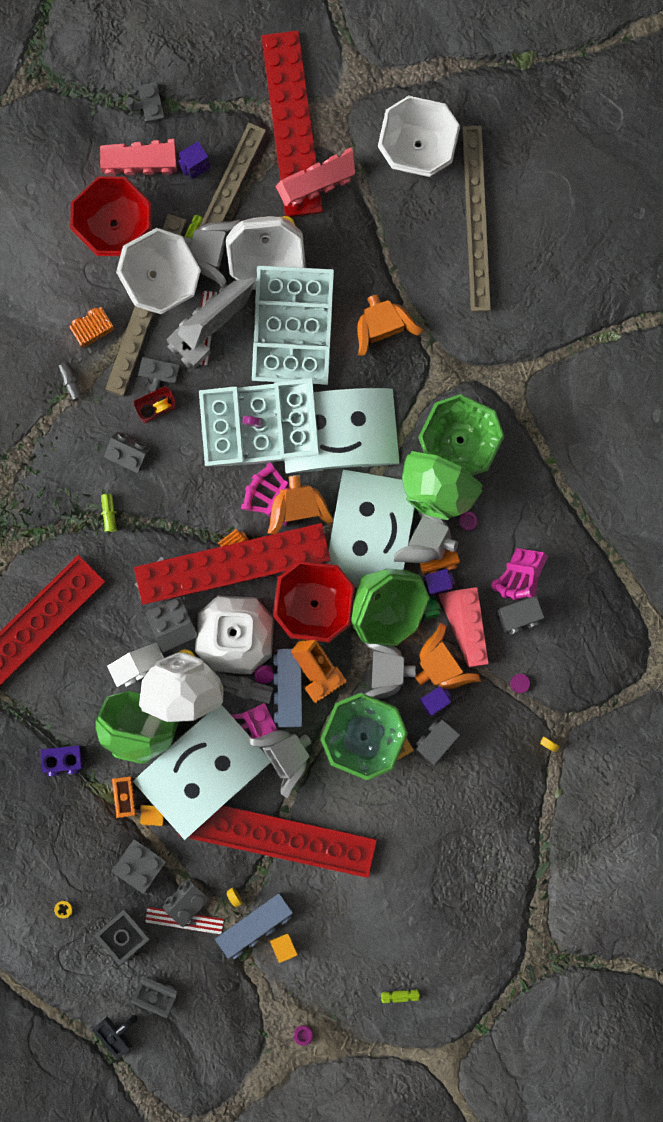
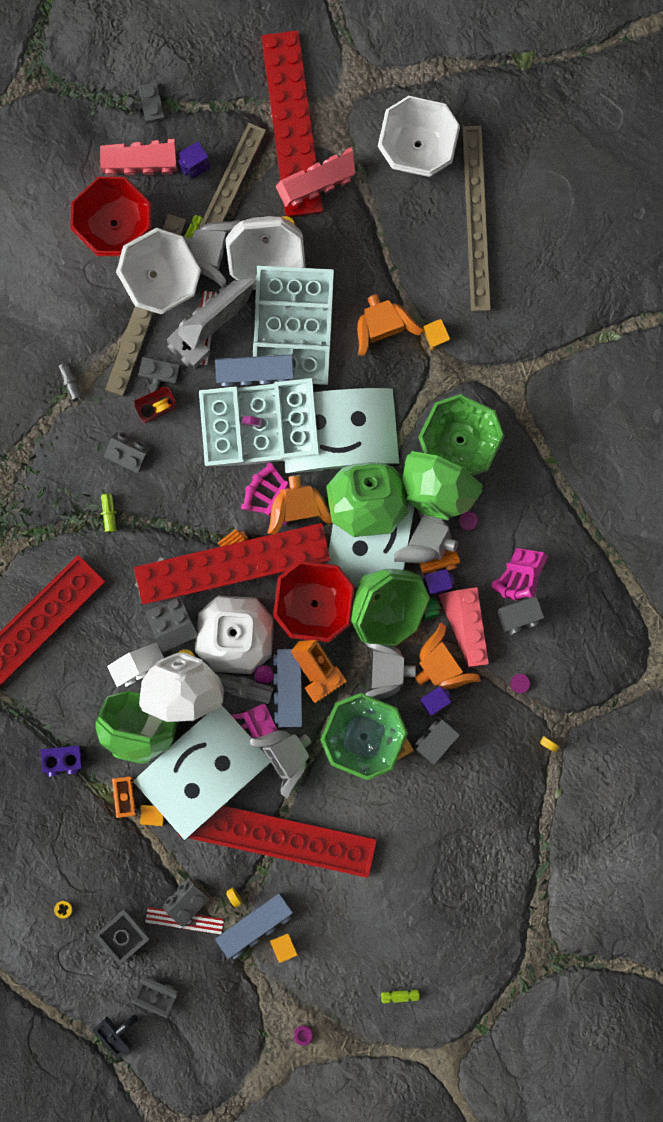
orange brick [69,307,115,349] -> none
dark grey brick [112,839,167,894] -> none
none -> sand blue brick [215,354,294,386]
none -> bright green rock [326,462,408,537]
none -> light orange panel [423,319,450,350]

